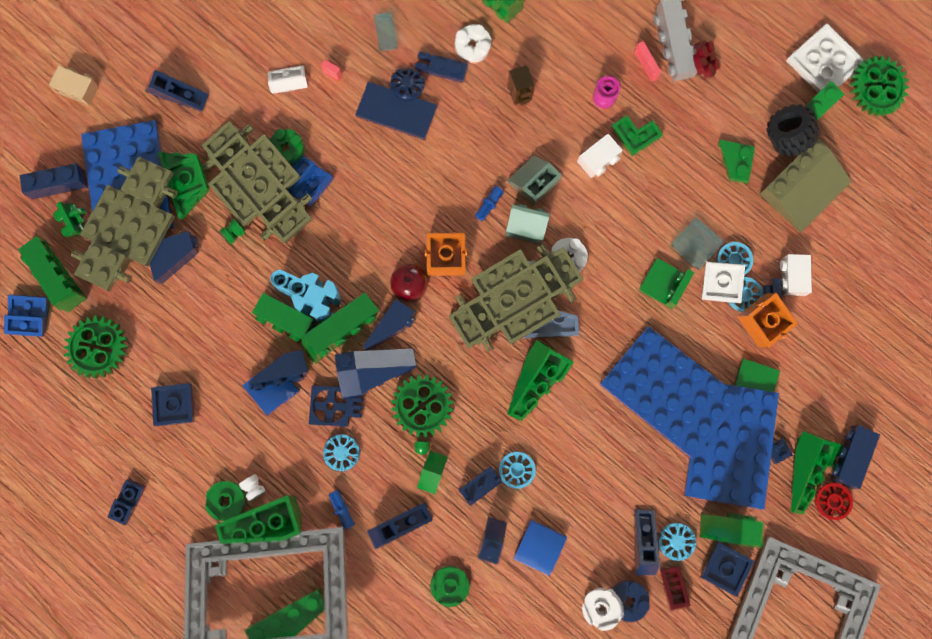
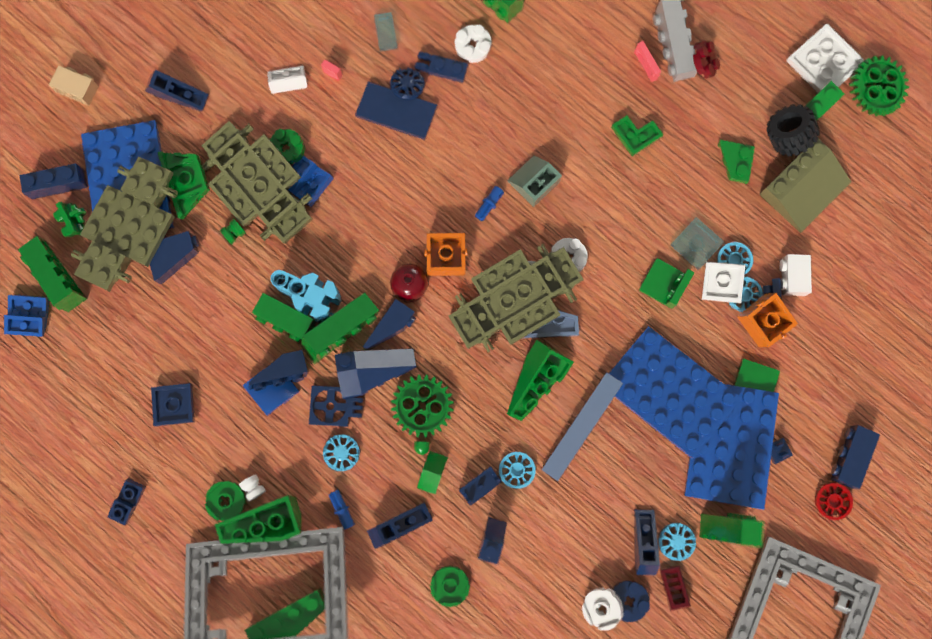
green gear [63,316,129,379] -> none
slope [505,204,550,245] -> none
dark brown brick [507,65,535,105] -> none
blue slope [514,520,567,576] -> none
white brick [577,134,623,179] -> none
dark pink wheel [593,76,620,109] -> none
dark blue plate [700,542,754,597] -> none
green wedge [791,431,842,515] -> none
none -> sand blue tile [542,372,623,481]

